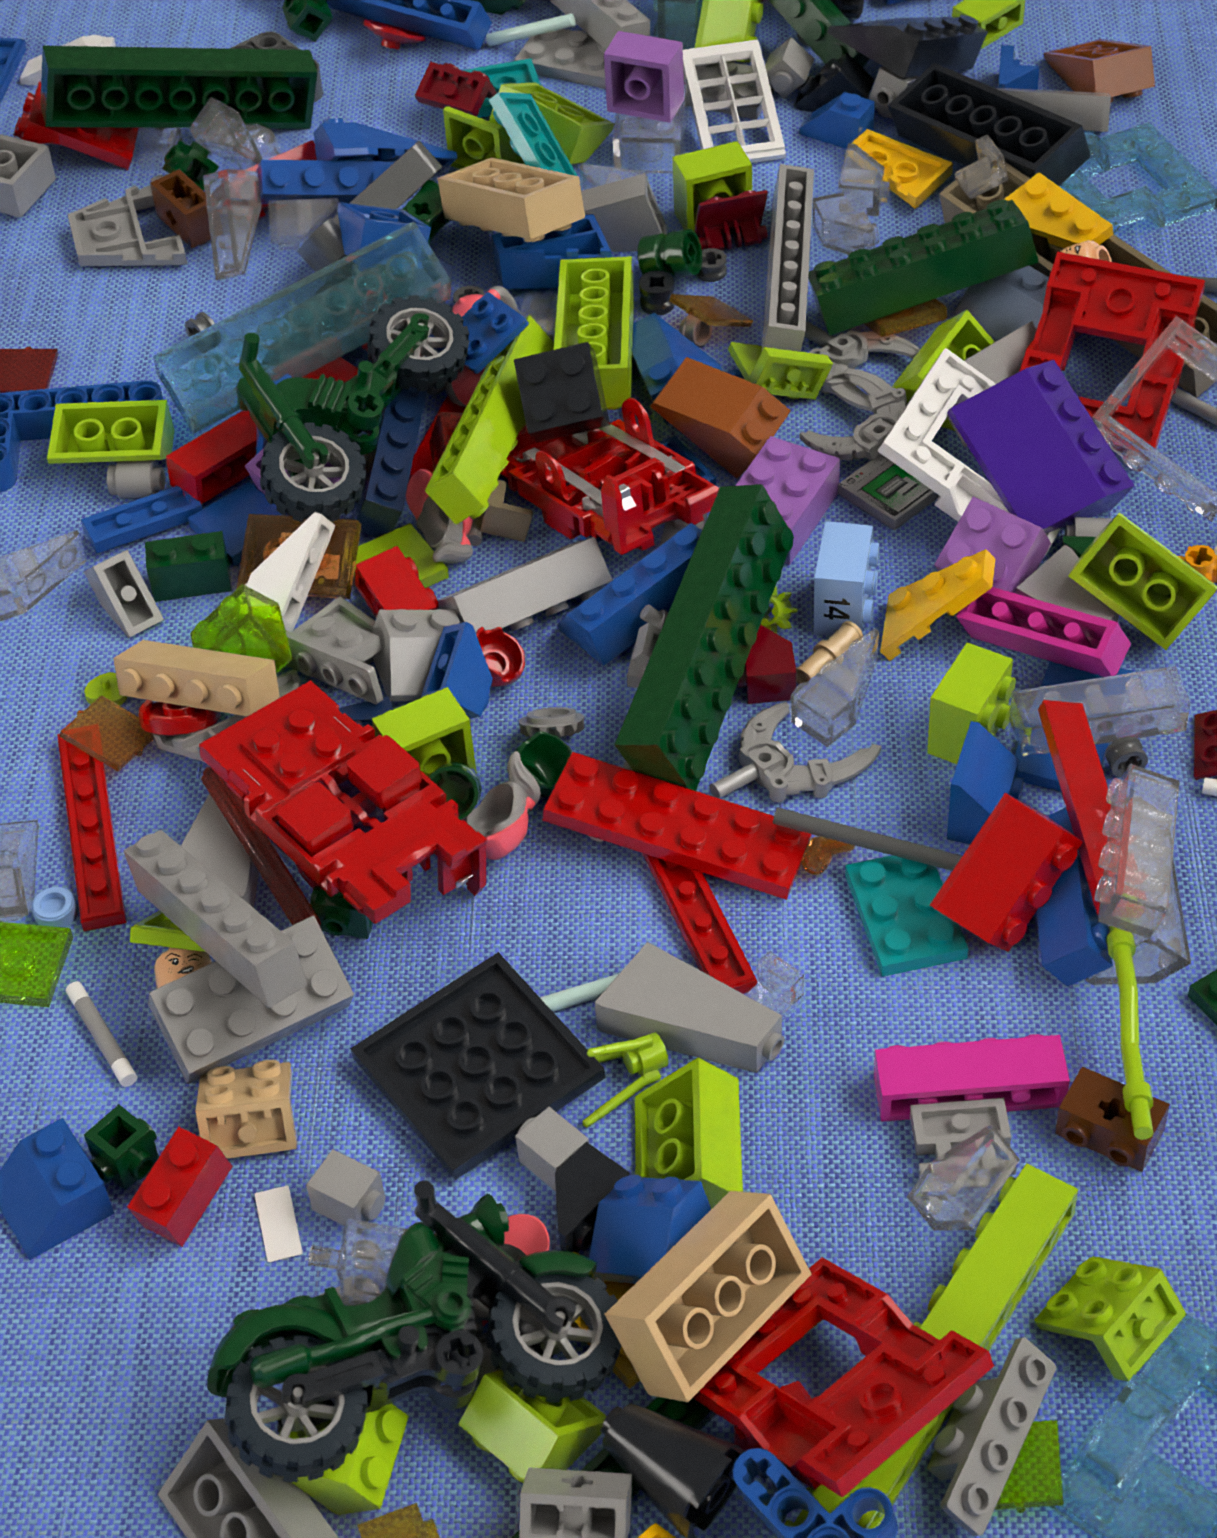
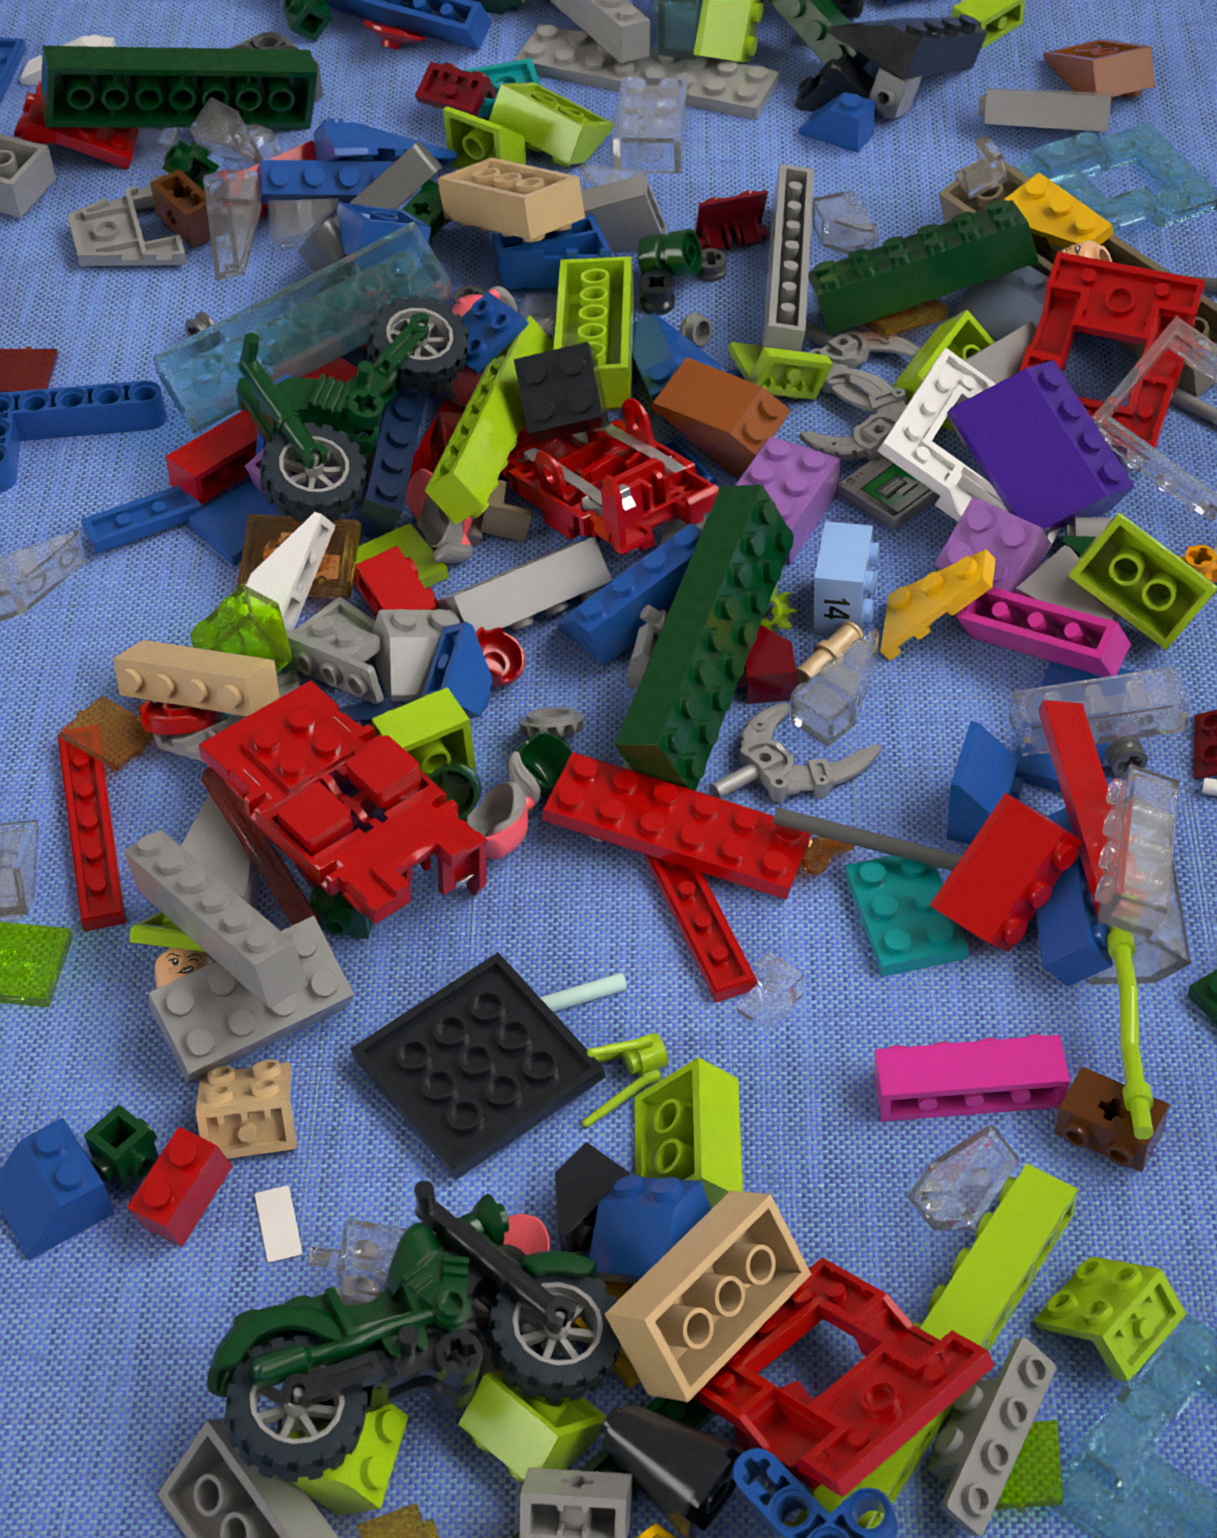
light blue tile [31,887,77,930] -> none
lime slope [47,400,175,464] -> none
light grey bar [65,981,138,1087] -> none
light grey slope [84,550,164,638] -> none
lime piece [84,672,128,707] -> none
light grey brick [107,460,166,499] -> none
dark green brick [145,531,232,602] -> none
light grey brick [306,1149,386,1233] -> none
light aqua bar [486,13,576,47] -> none
teal plate [489,92,580,180] -> none
light grey brick [515,1107,589,1191] -> none
light grey slope [595,942,785,1073] -> none
medium lavender brick [604,31,684,123] -> none
clear orange piece [669,294,753,327] -> none
lime brick [672,141,752,231] -> none
white piece [683,40,786,163] -> none
light grey brick [765,37,814,99] -> none
clear slope [838,143,890,216] -> none
yellow wing [848,129,953,209] -> none
black brick [888,63,1091,186] -> none
light grey plate [910,1098,1016,1185] -> none
lime brick [927,642,1016,764] -> none
blue slope [998,45,1040,90] -> none

